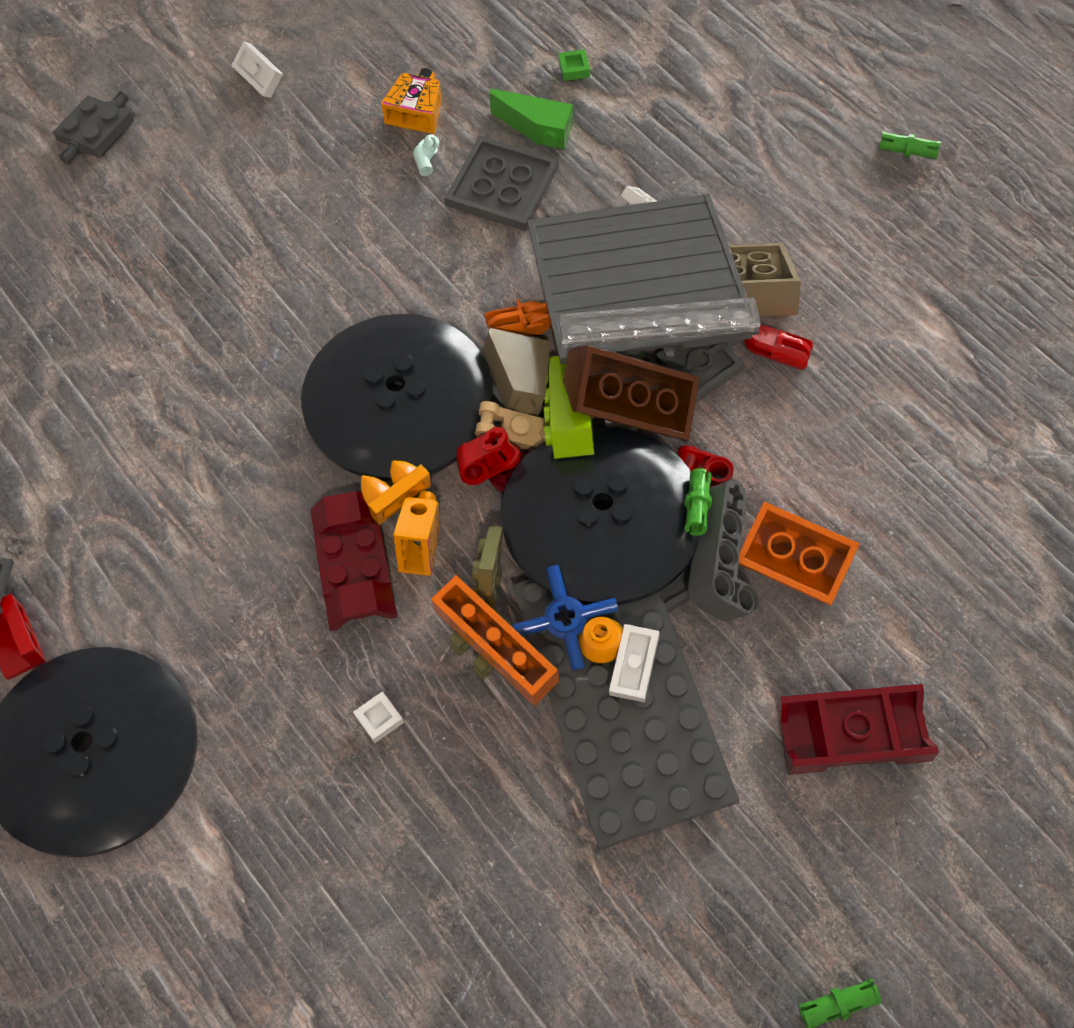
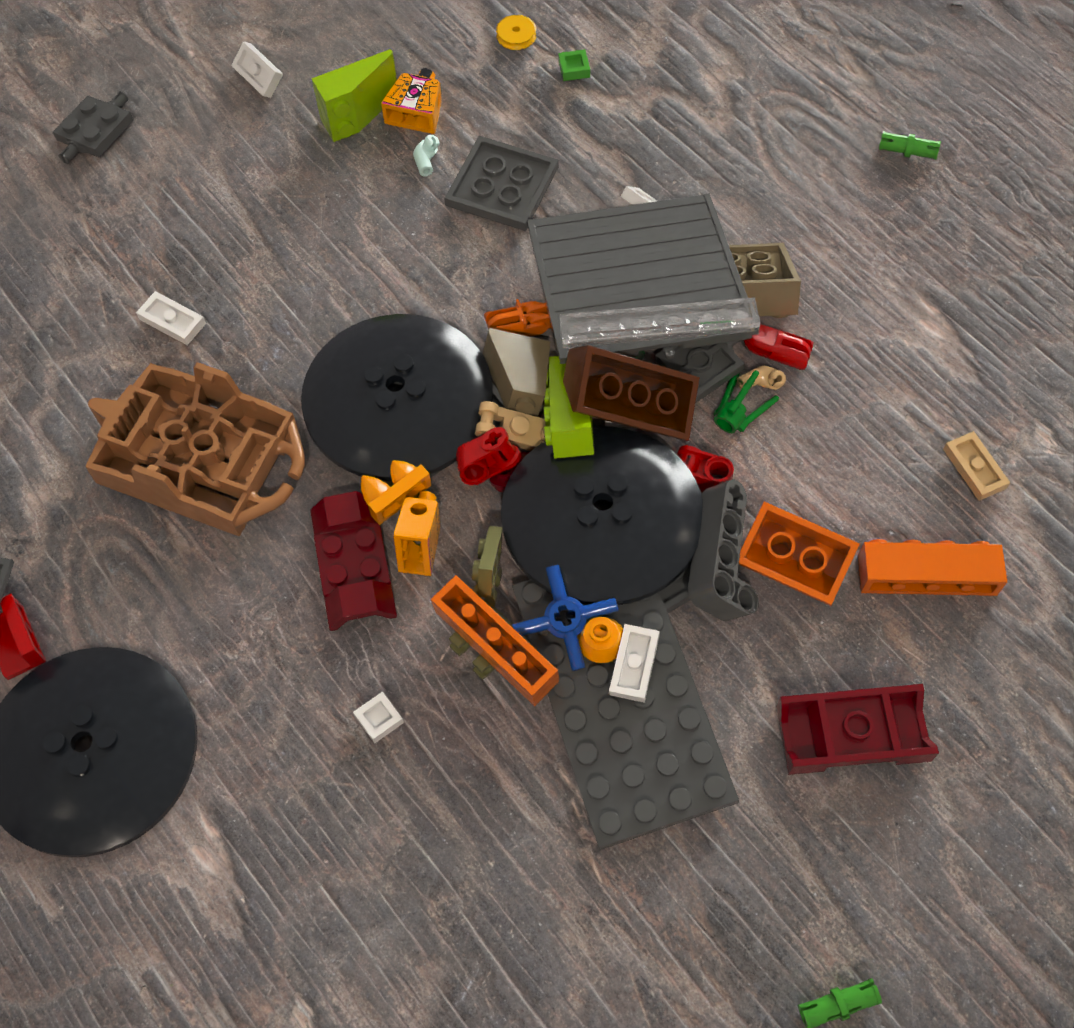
bright green slope [490,88,573,149] -> none
bright green pin [684,468,712,536] -> none
none -> medium nougat piece [85,362,305,537]
none -> white plate [136,291,206,346]
none -> lime slope [312,49,397,142]
none -> yellow piece [496,15,536,50]
none -> green plant [713,370,779,434]
none -> tan arm [736,365,786,390]
none -> orange brick [858,539,1007,596]
none -> tan plate [943,431,1010,501]

